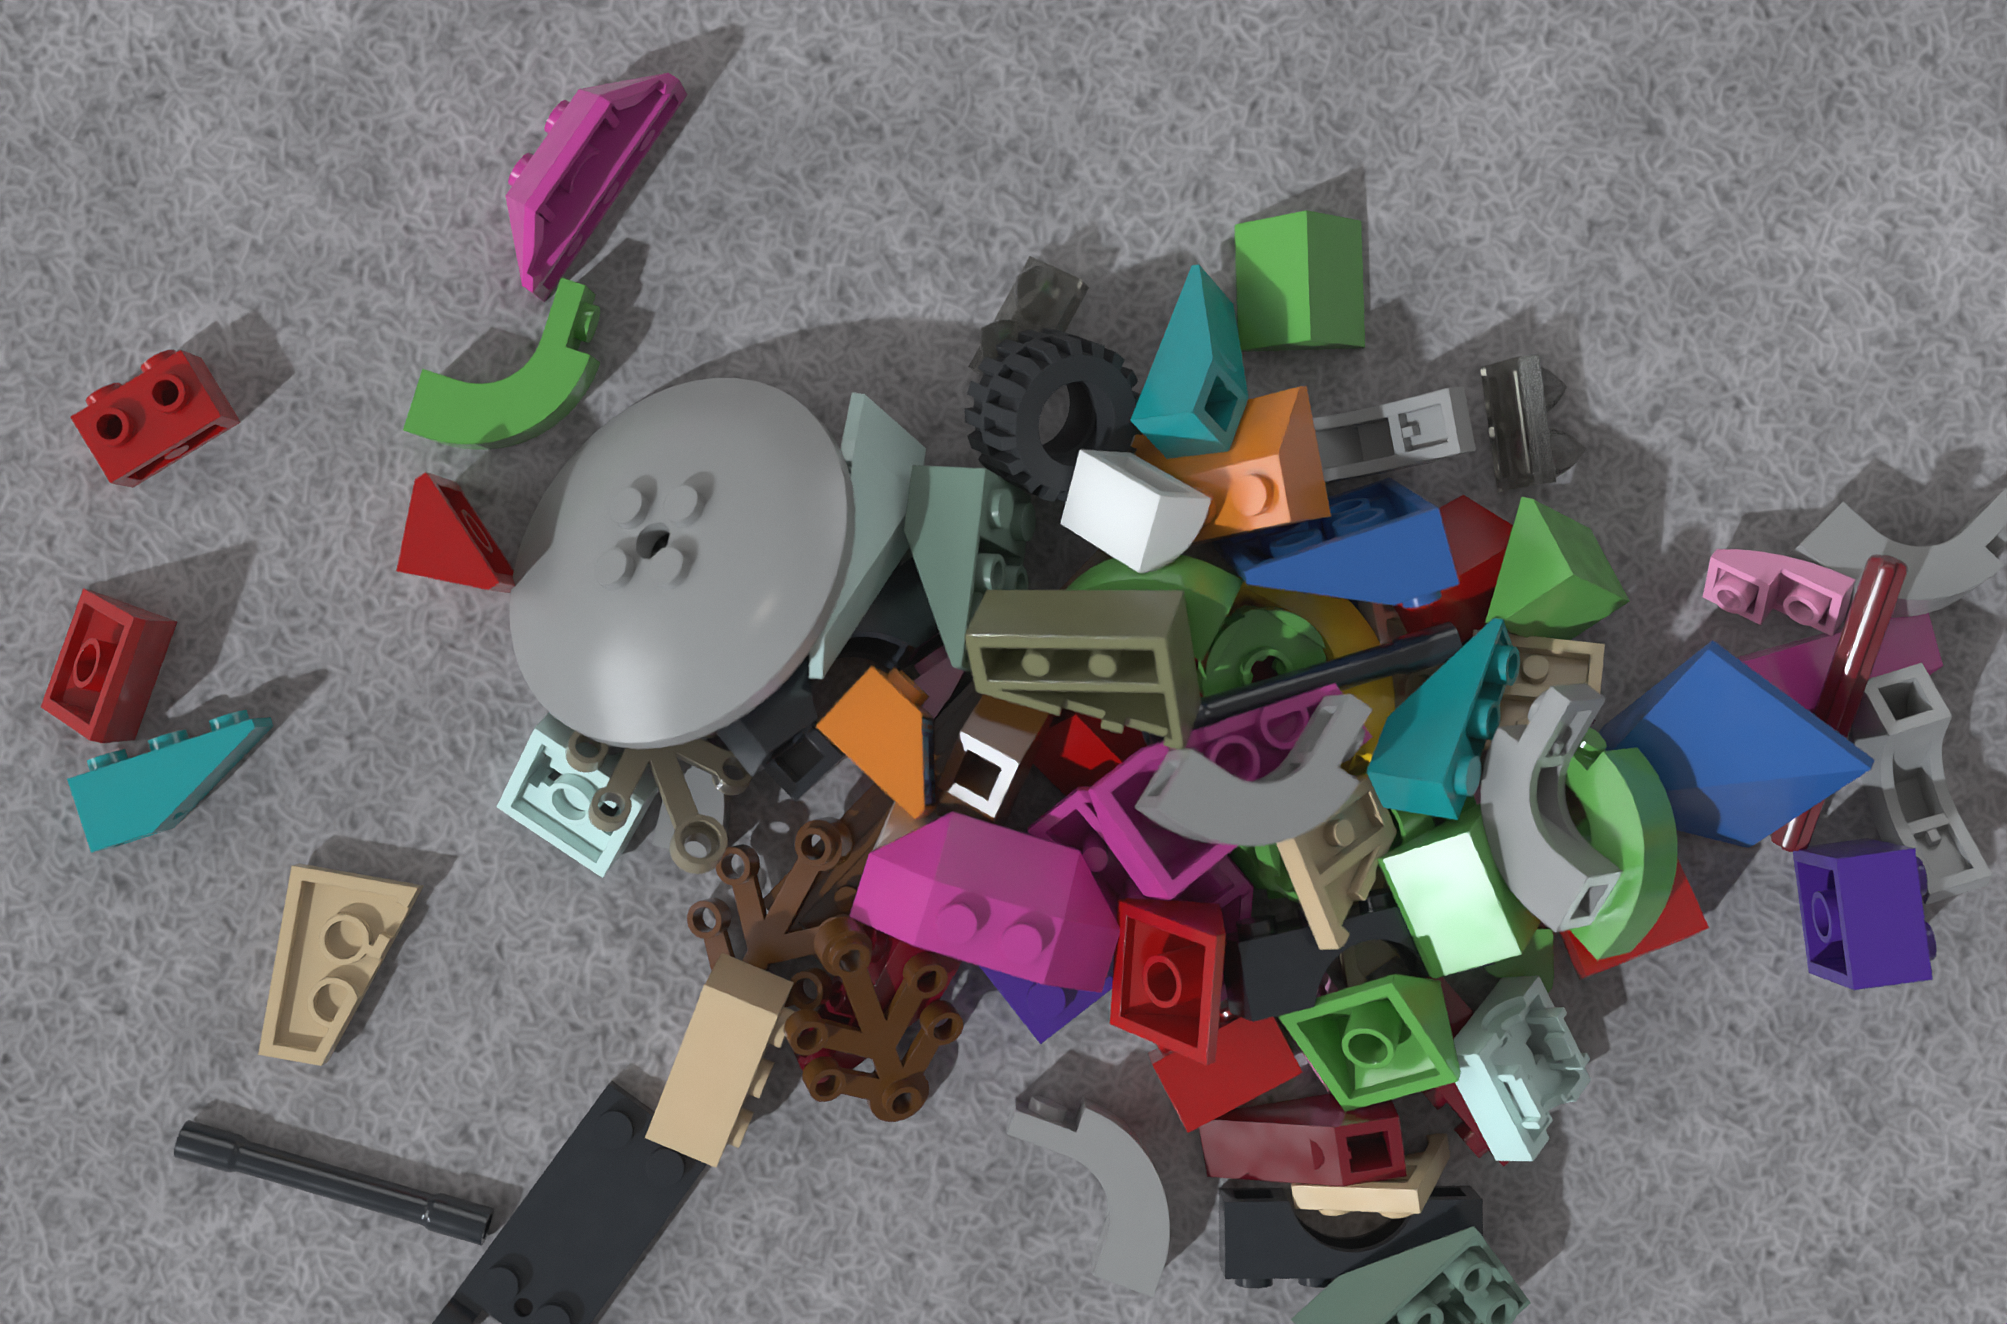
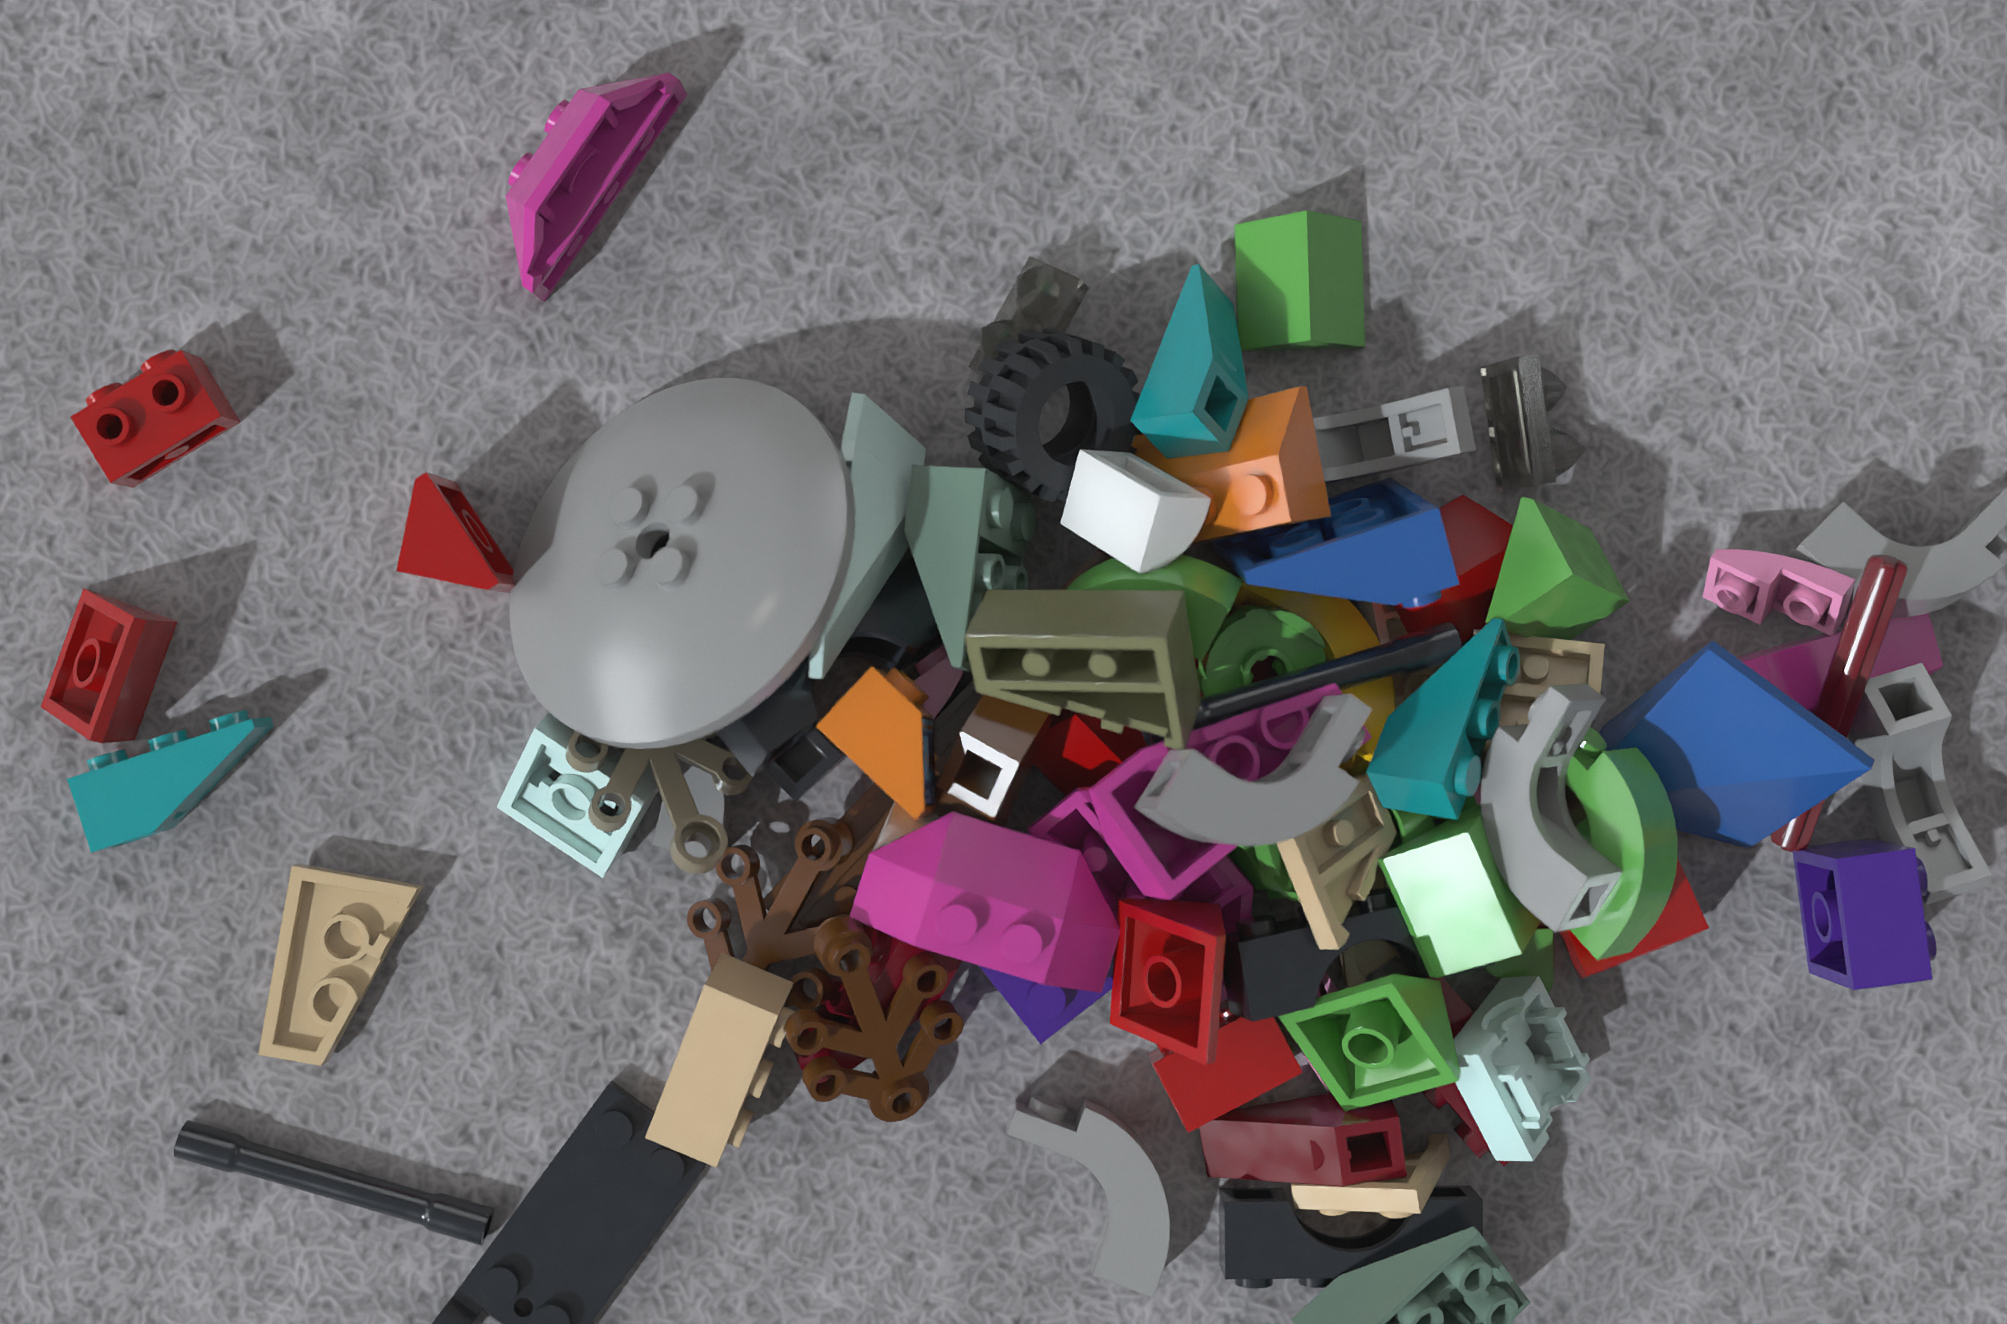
bright green arch [403,277,601,450] -> none

